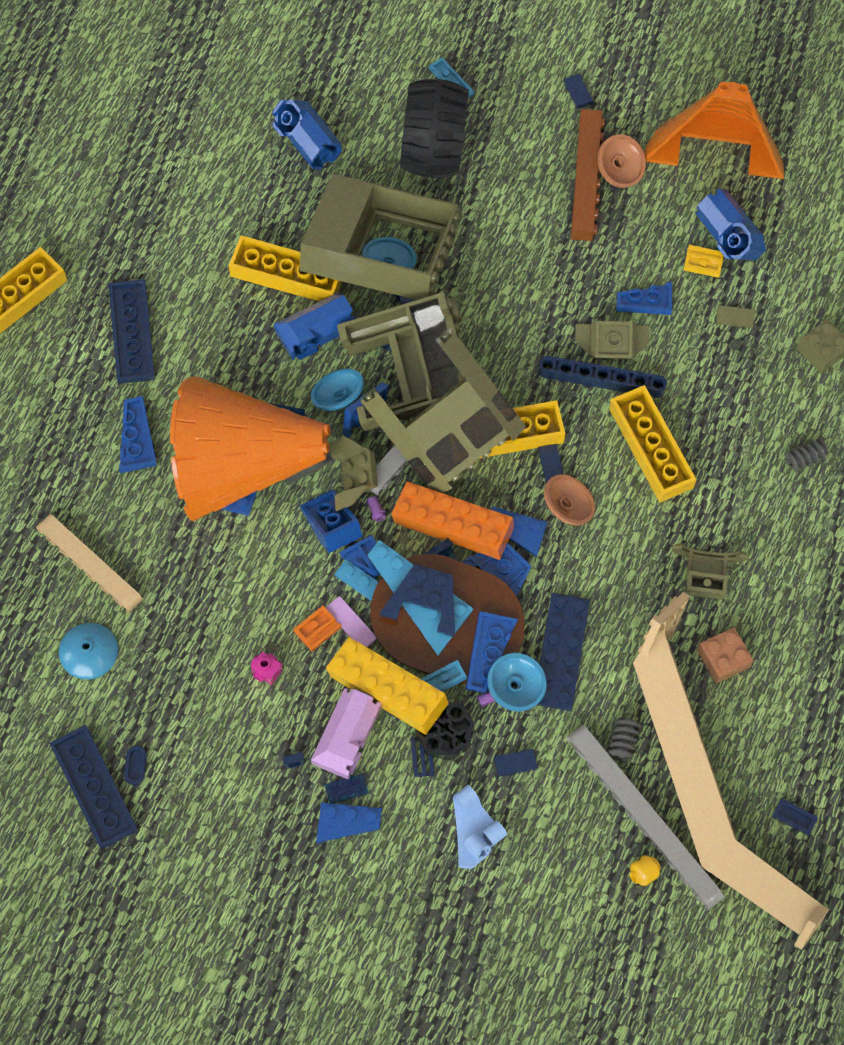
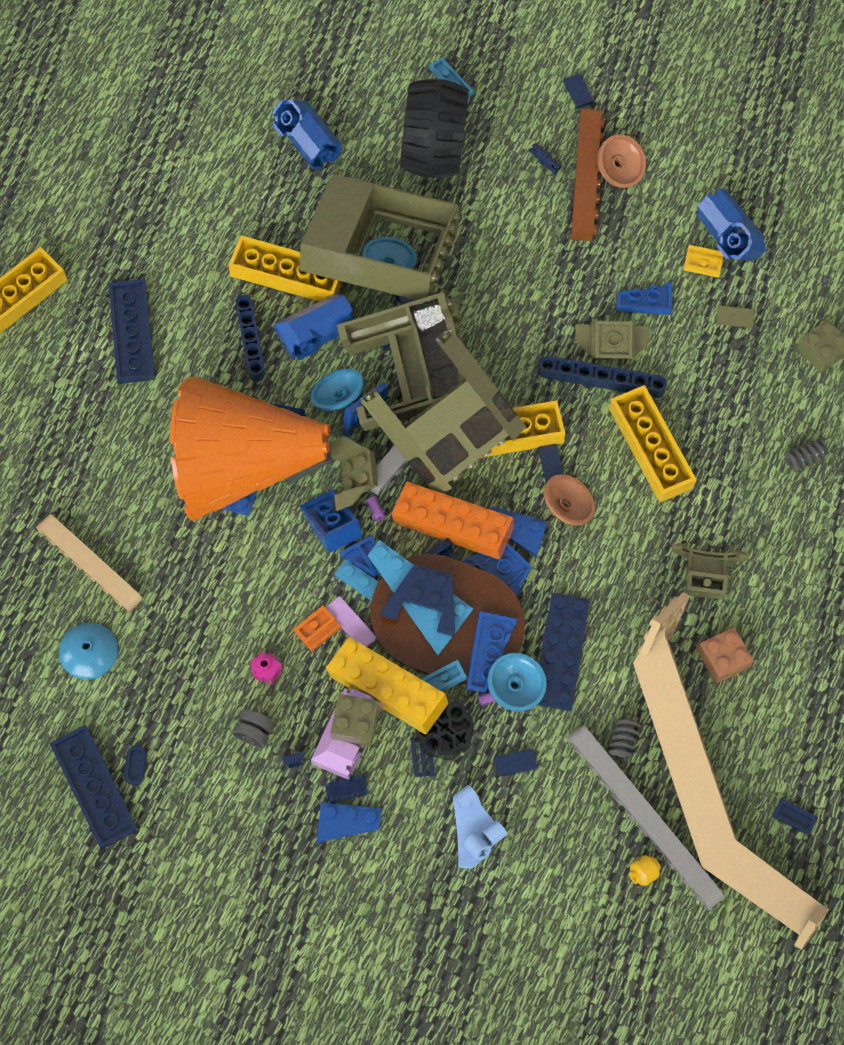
blue wing [119,396,157,474] -> none
orange cone [644,82,784,179] -> none
none -> dark grey wheel [231,709,275,748]
none -> dark blue beam [236,295,265,382]
none -> olive brick [330,694,379,746]
none -> dark blue pin [529,143,562,175]

